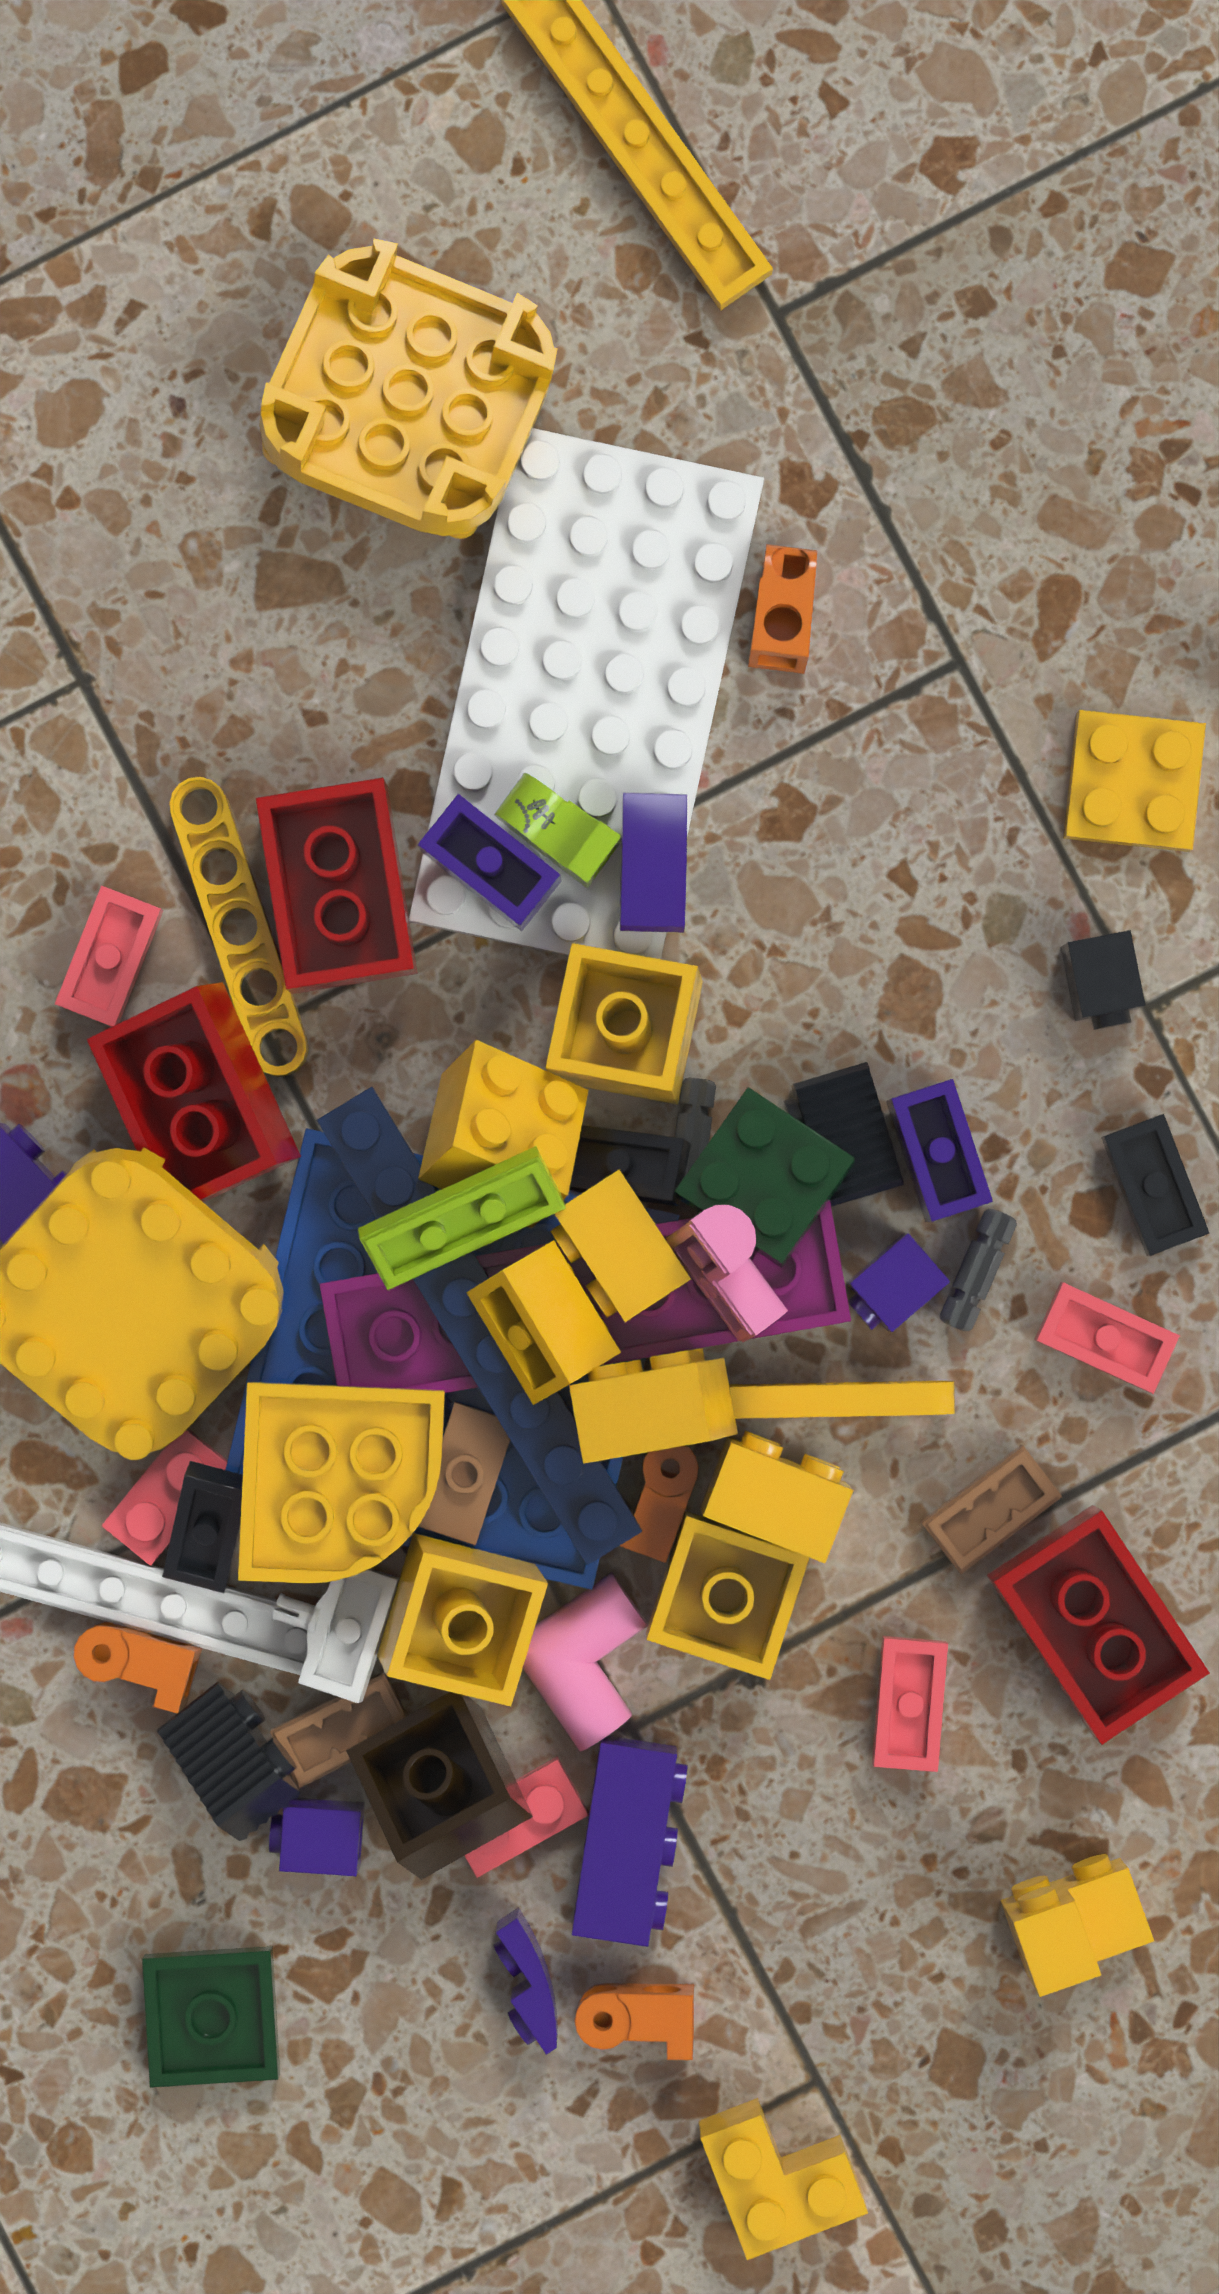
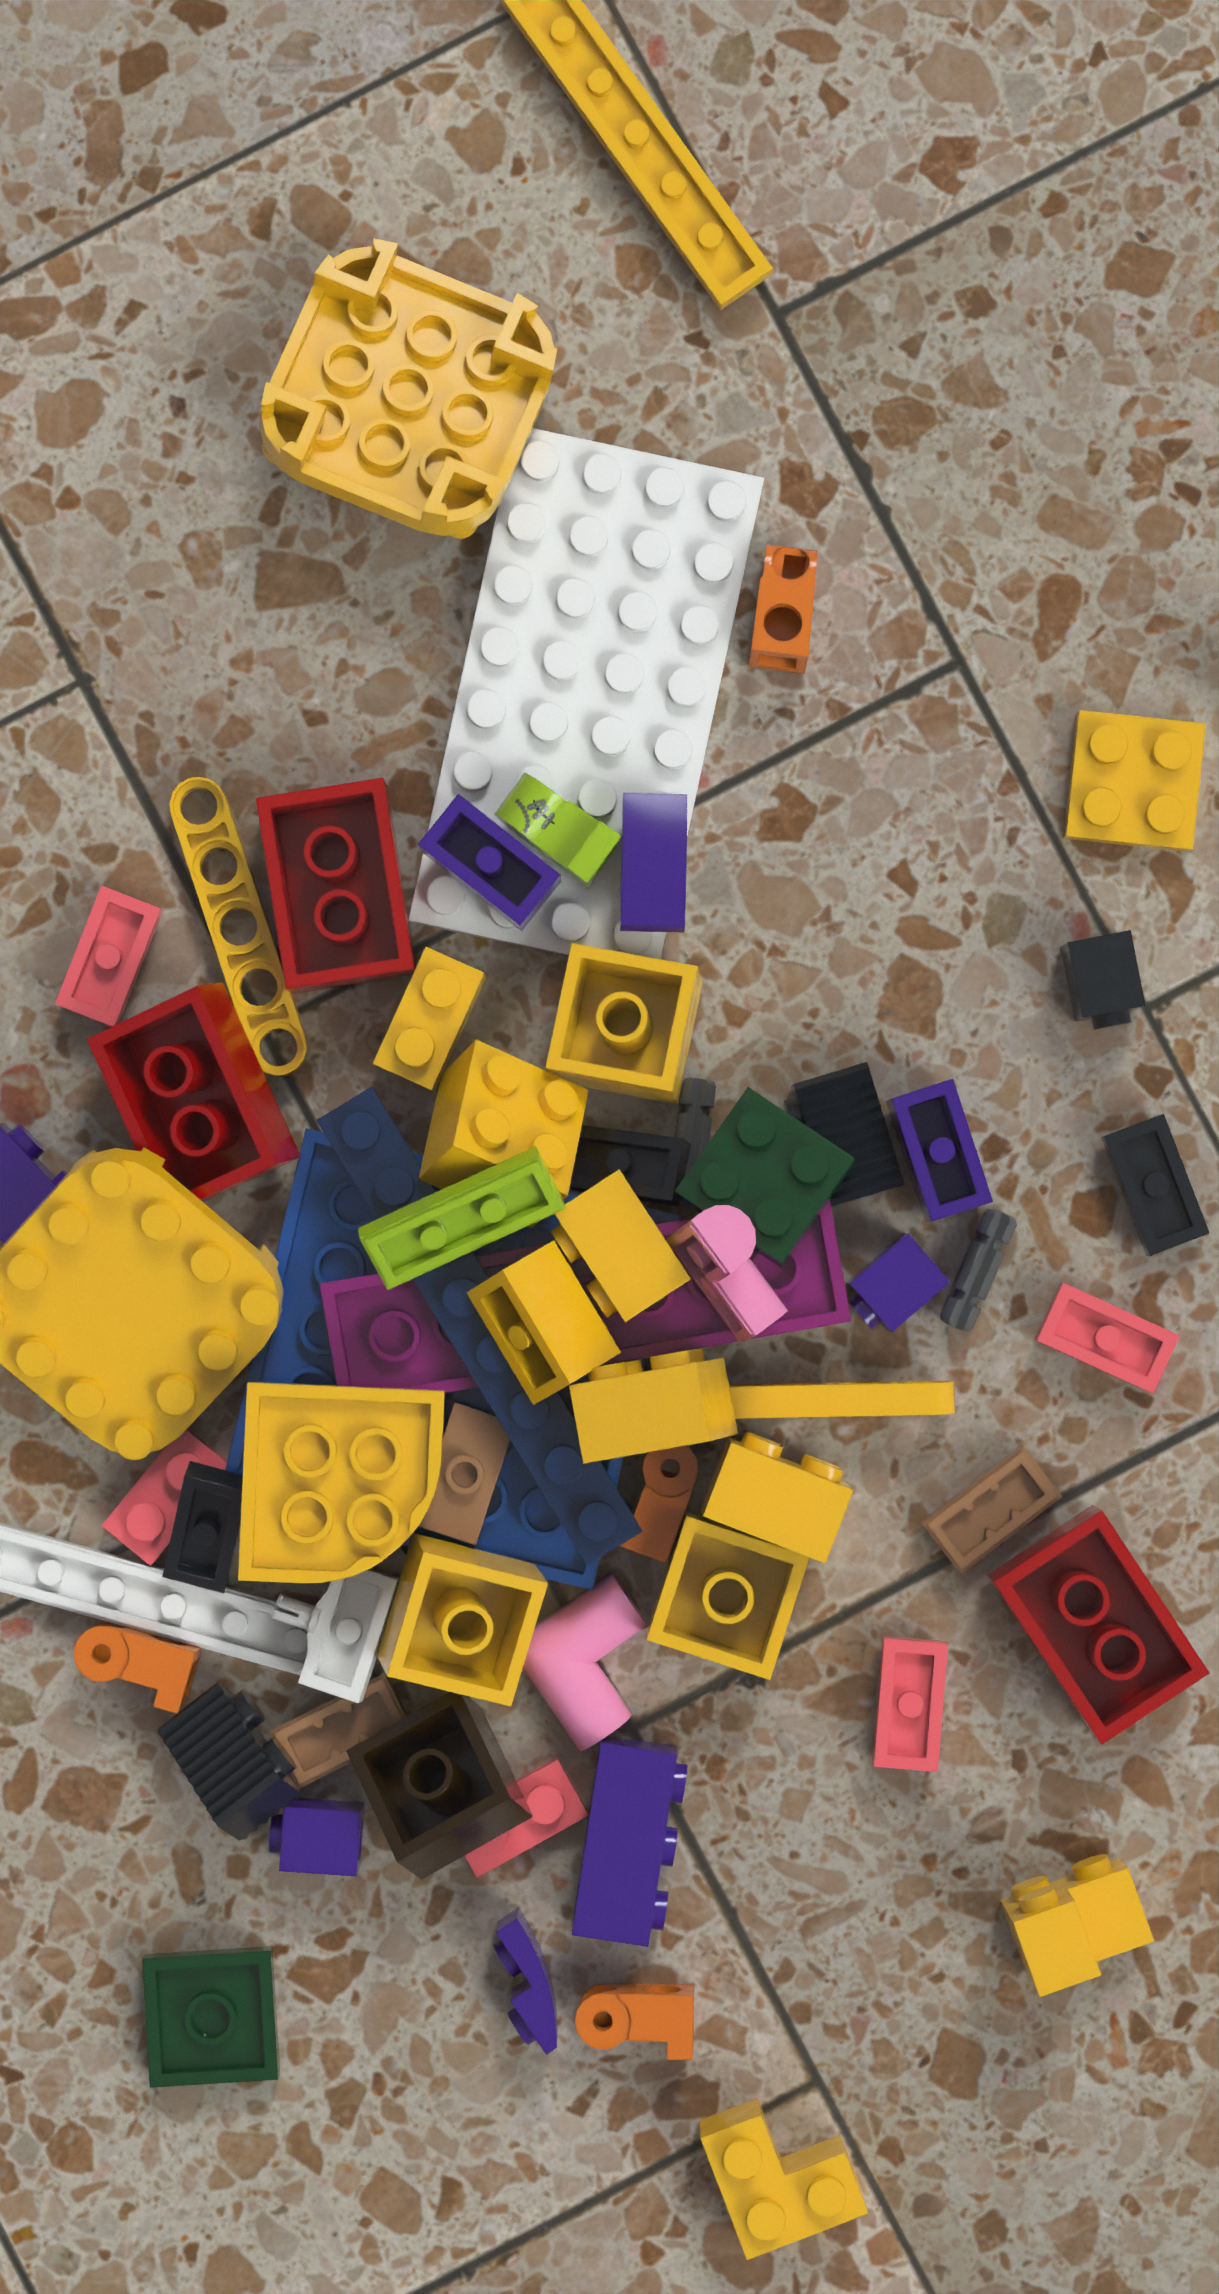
none -> yellow brick [373,947,487,1093]

